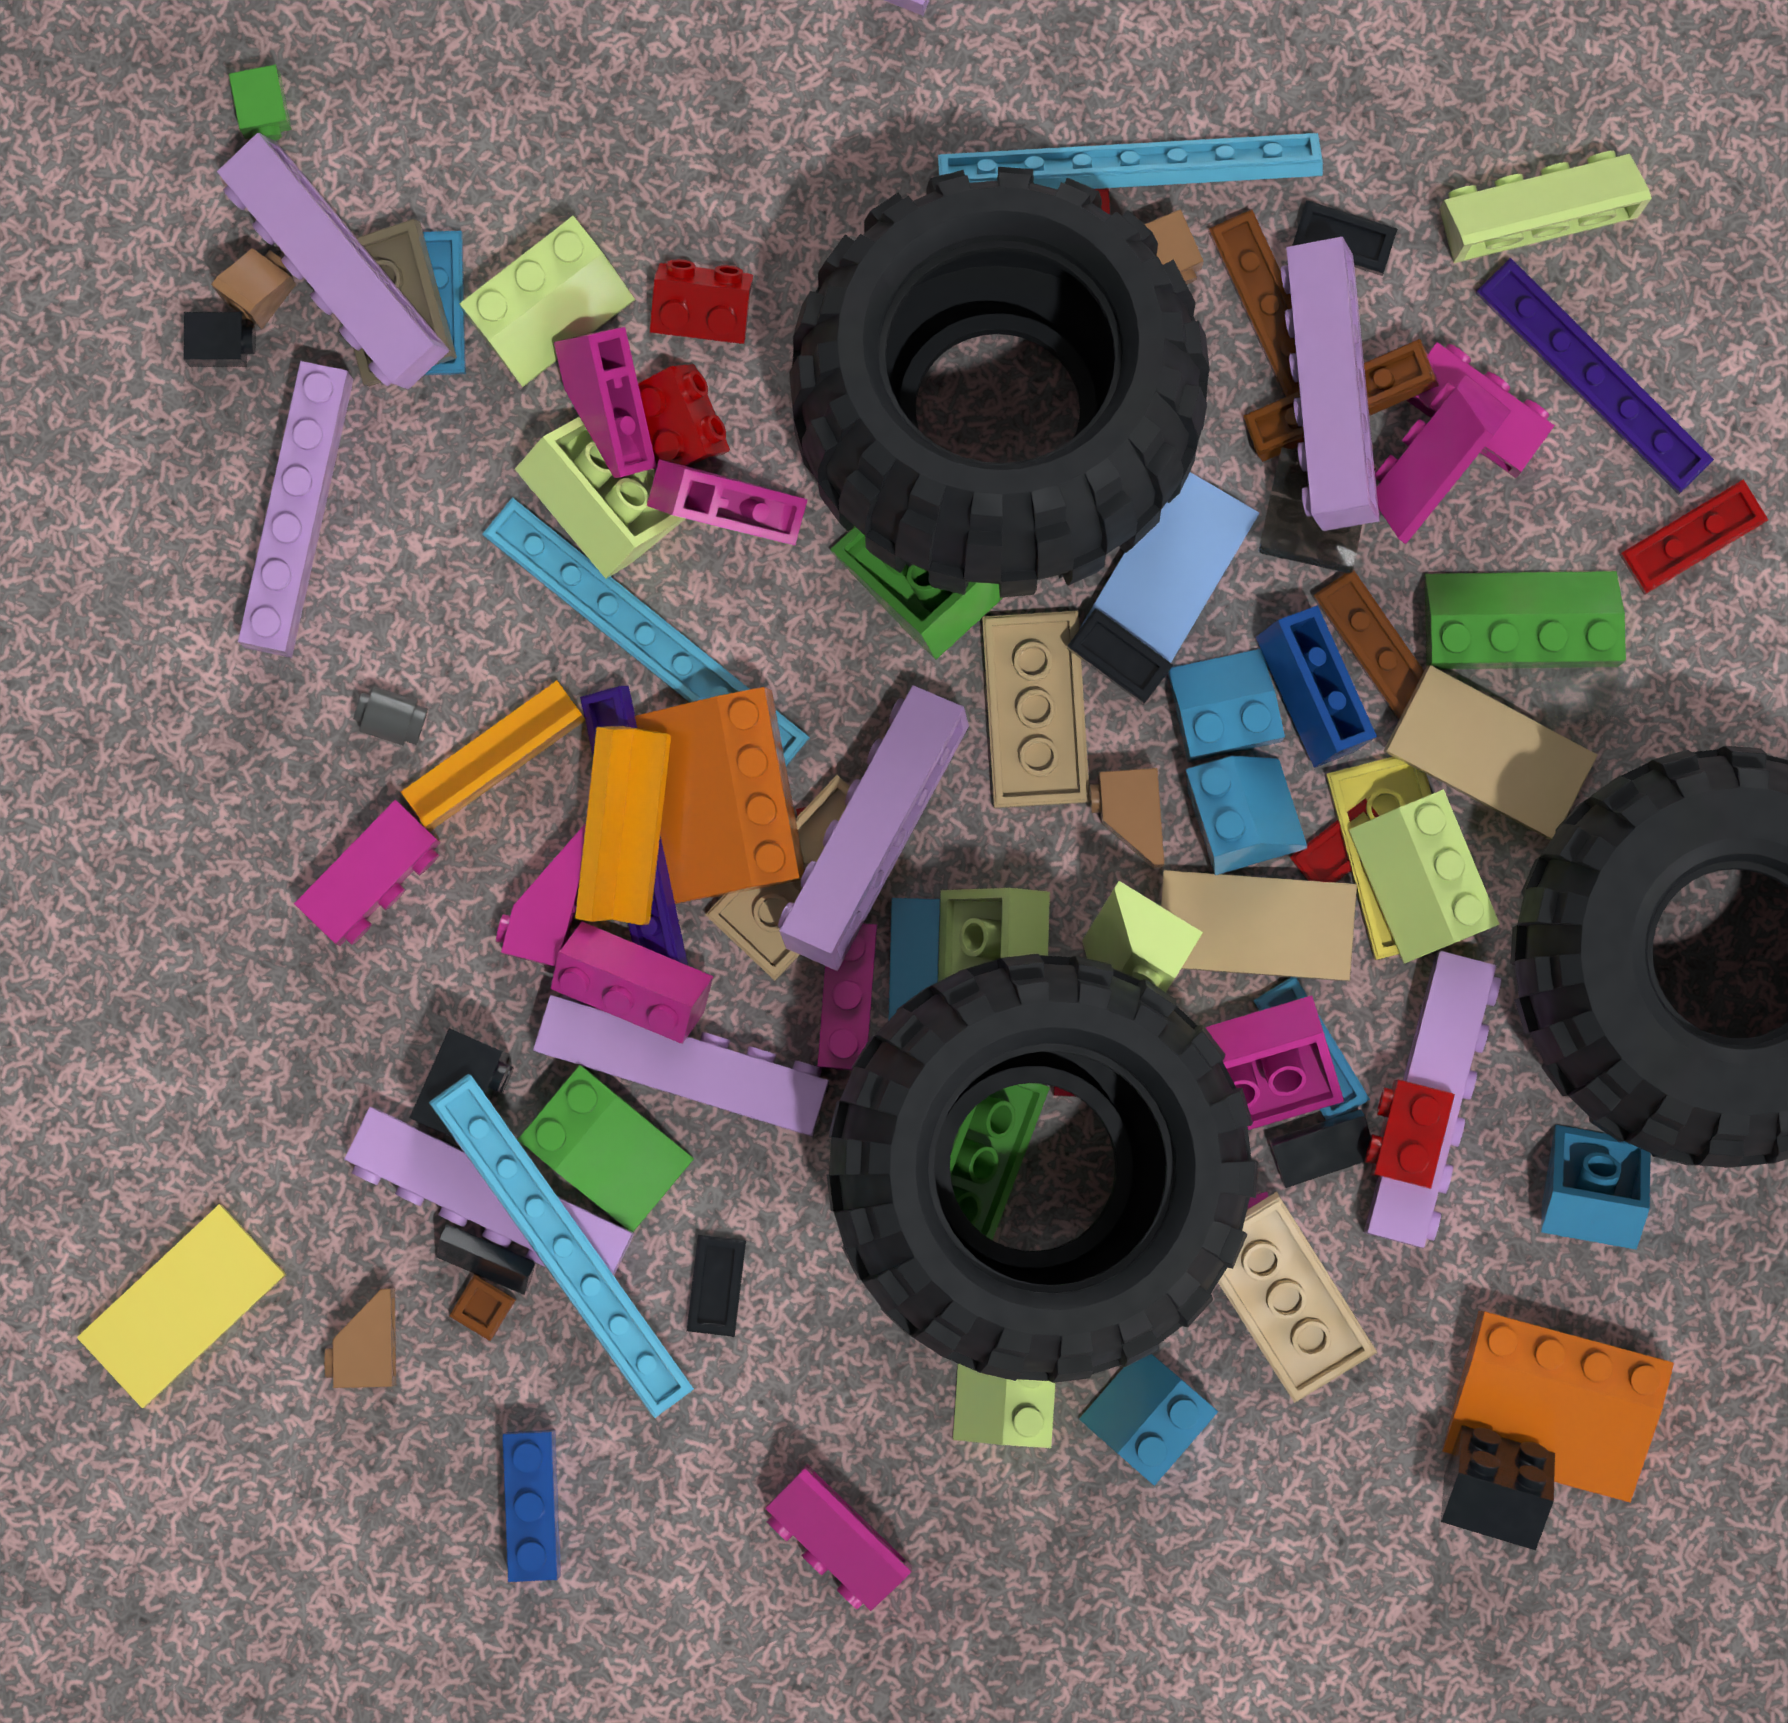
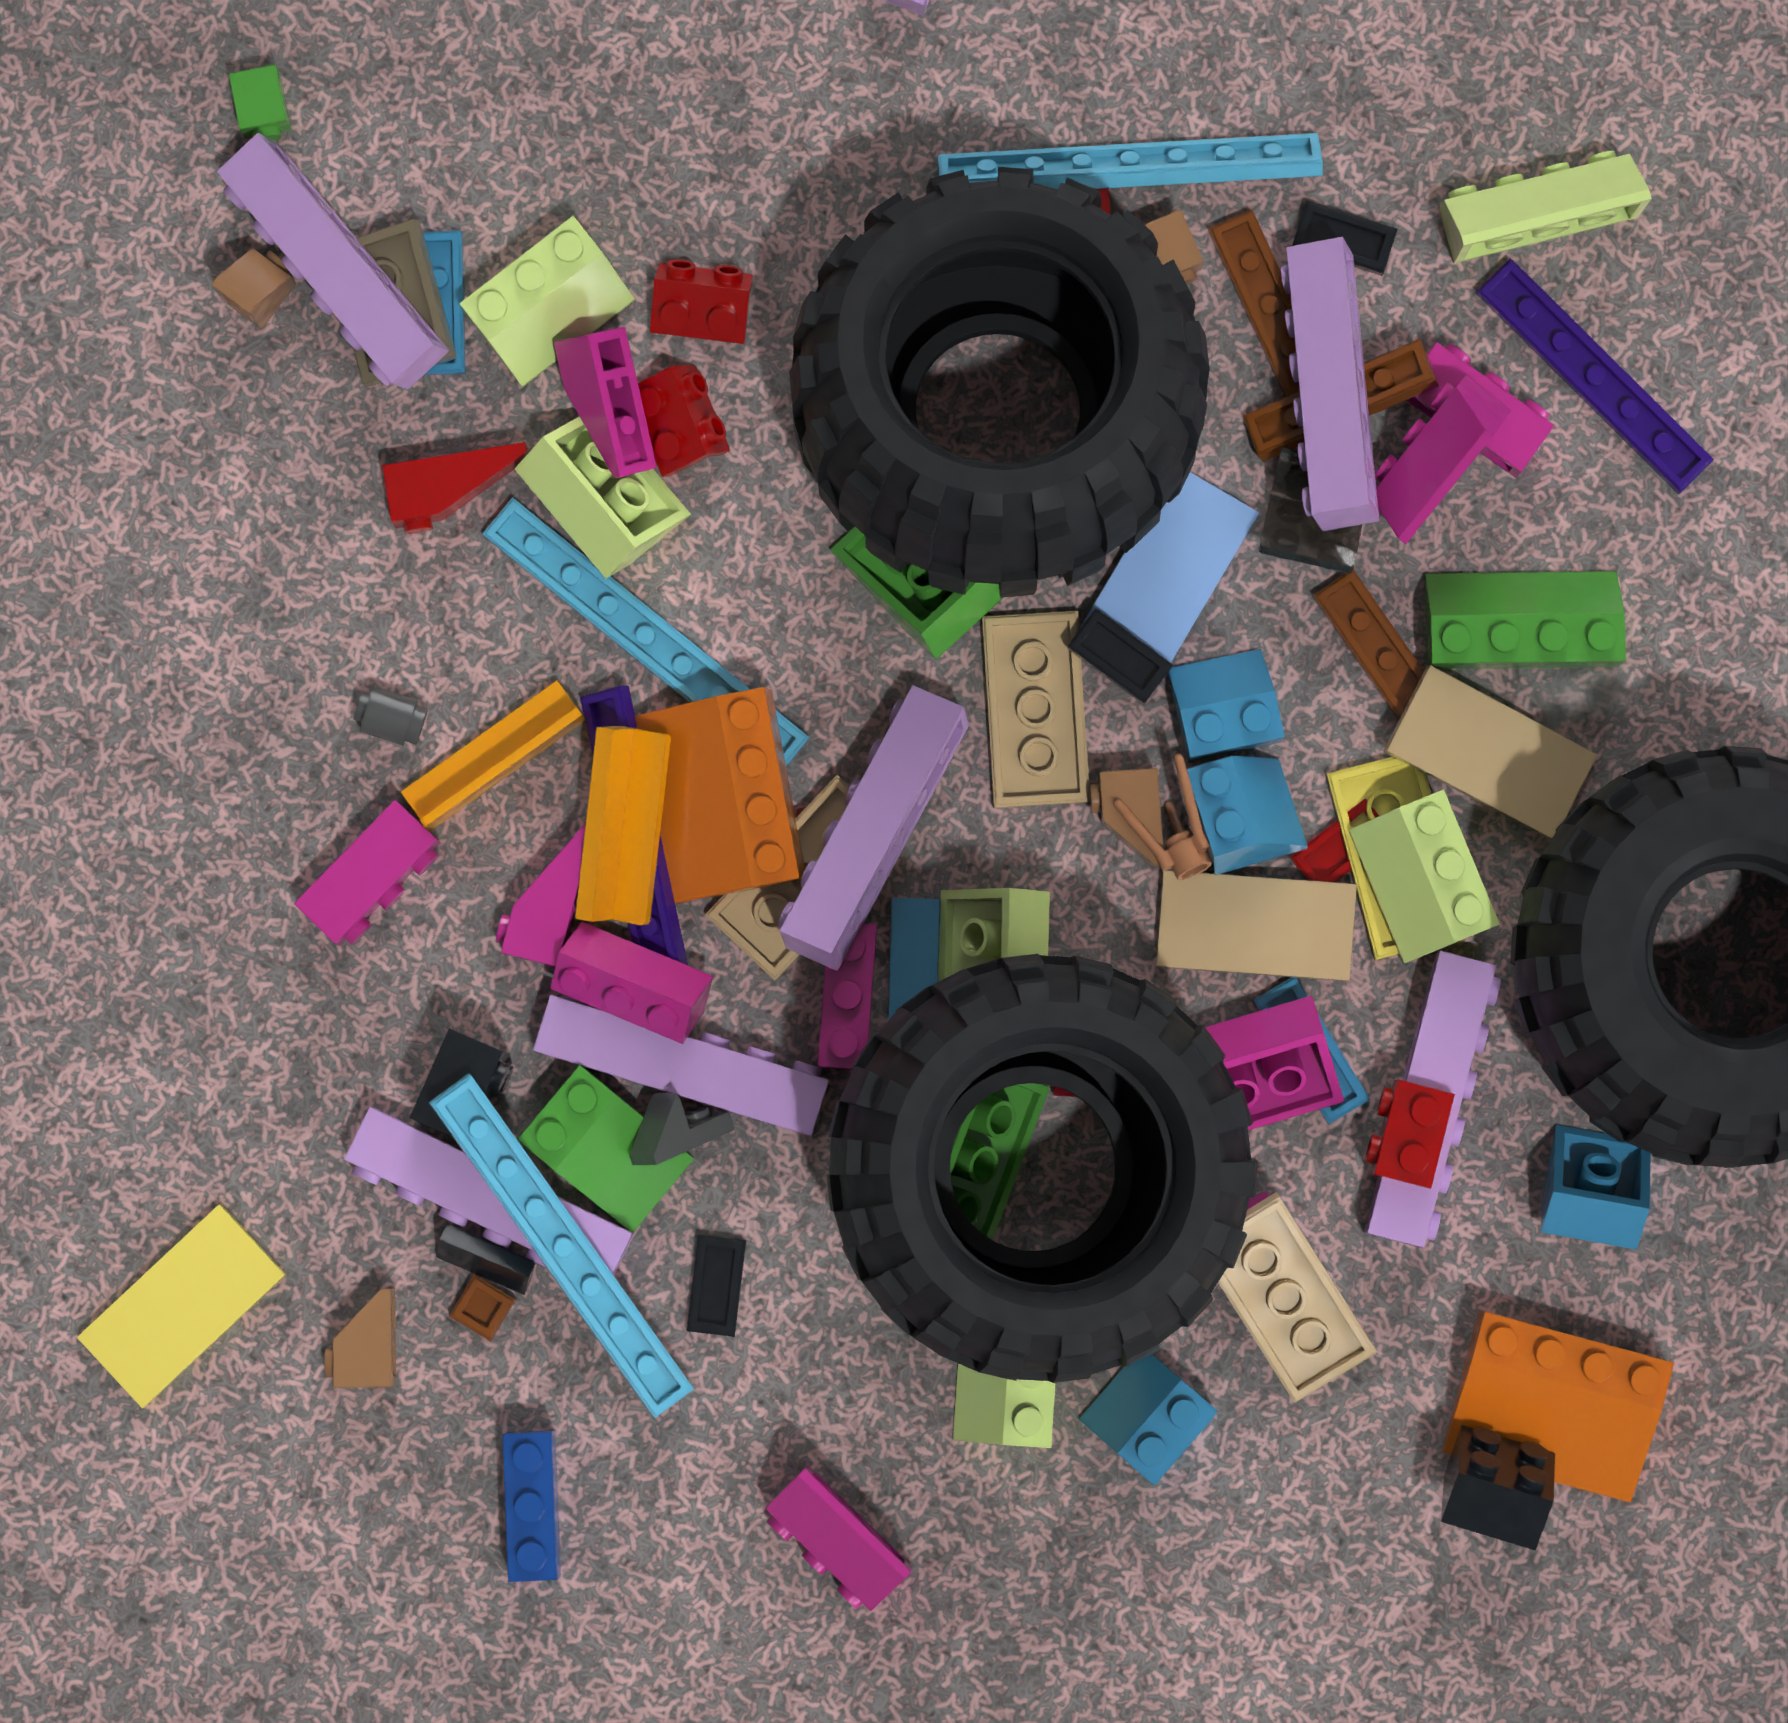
black brick [183,312,256,367] -> none
lavender brick [238,361,353,658] -> none
dark pink slope [647,459,808,545] -> none
yellowish green slope [1082,881,1203,992] -> none
blue brick [1255,605,1377,768] -> none
black tile [1270,1109,1371,1188] -> none
red tile [1619,479,1769,595] -> none
none -> red slope [382,442,529,534]
none -> dark grey slope [629,1092,735,1165]
none -> nougat plant [1114,753,1212,880]

